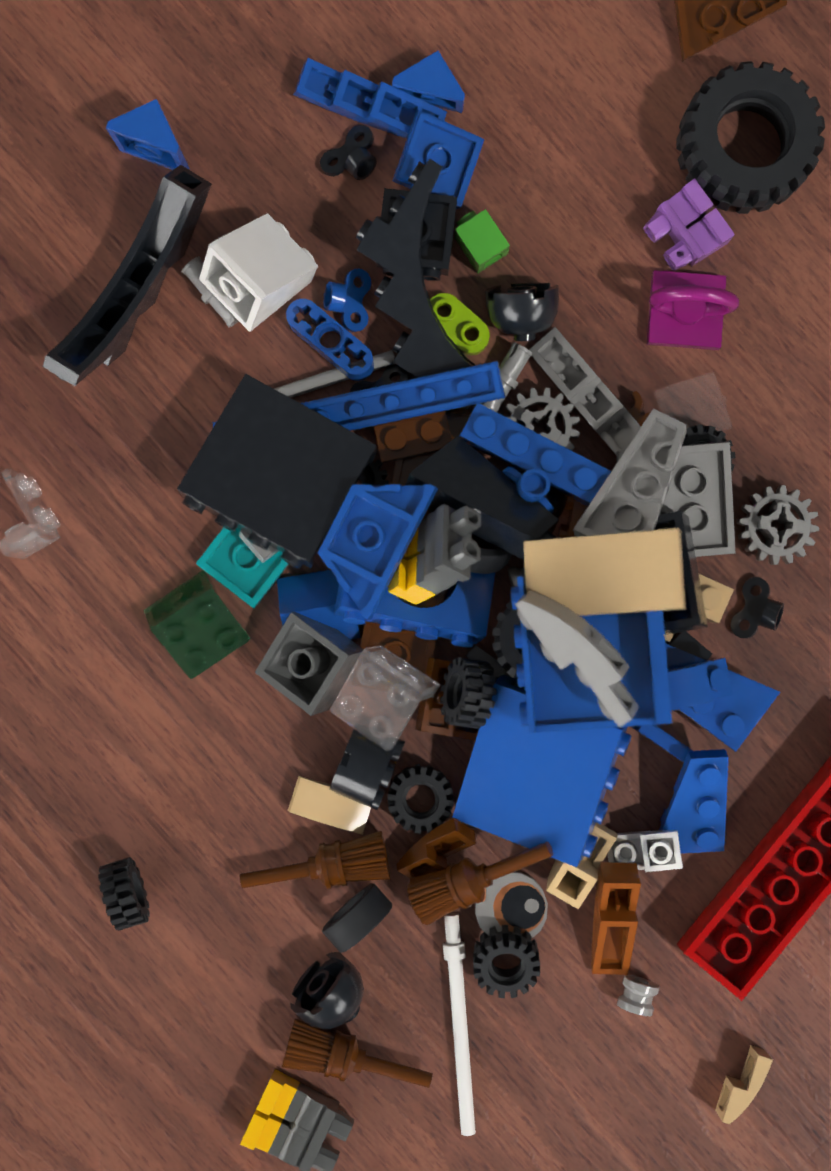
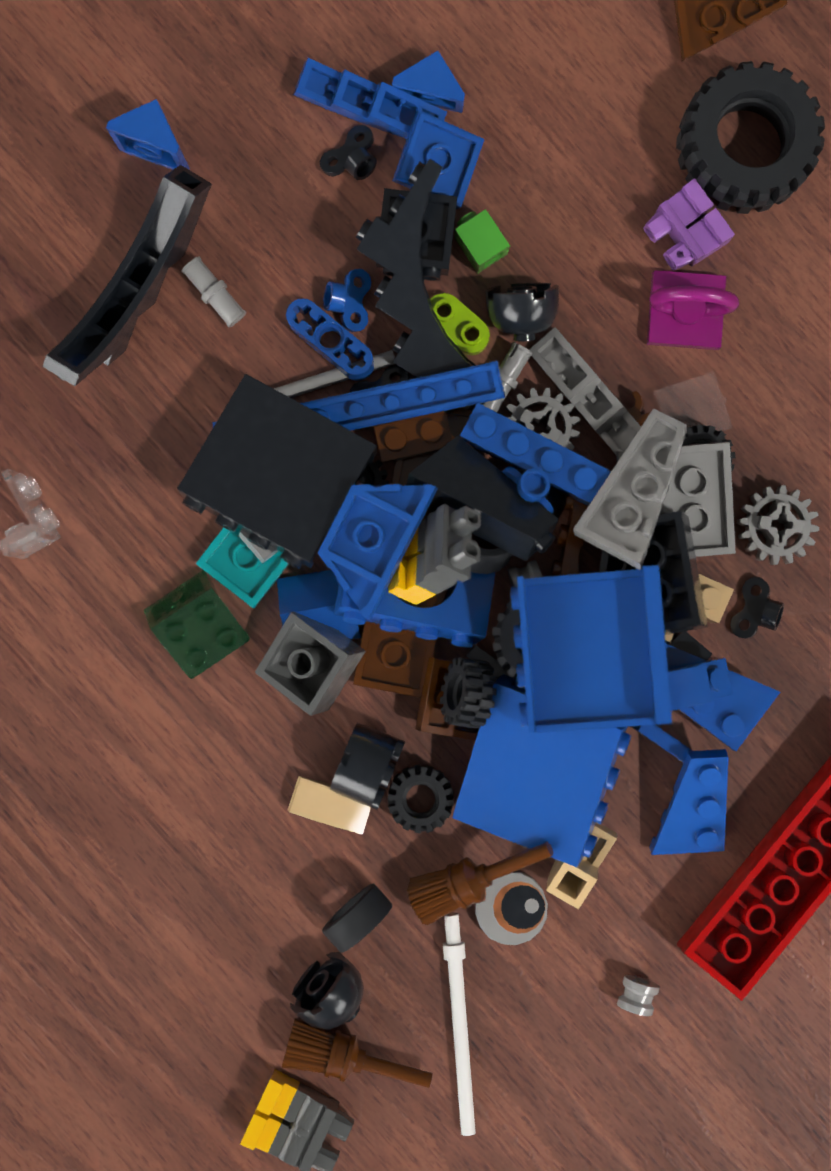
black tyre [98,857,150,931] -> none
white slope [199,213,318,332] -> none
reddish brown piece [240,831,390,889] -> none
clear bracket [330,645,440,751] -> none
reddish brown slope [396,818,476,878] -> none
black tyre [473,925,540,998] -> none
light grey slope [515,590,639,727] -> none
tan tile [523,528,685,616] -> none
dark orange slope [591,862,641,975] -> none
white slope [608,830,683,872] -> none
tan slope [715,1045,773,1124] -> none

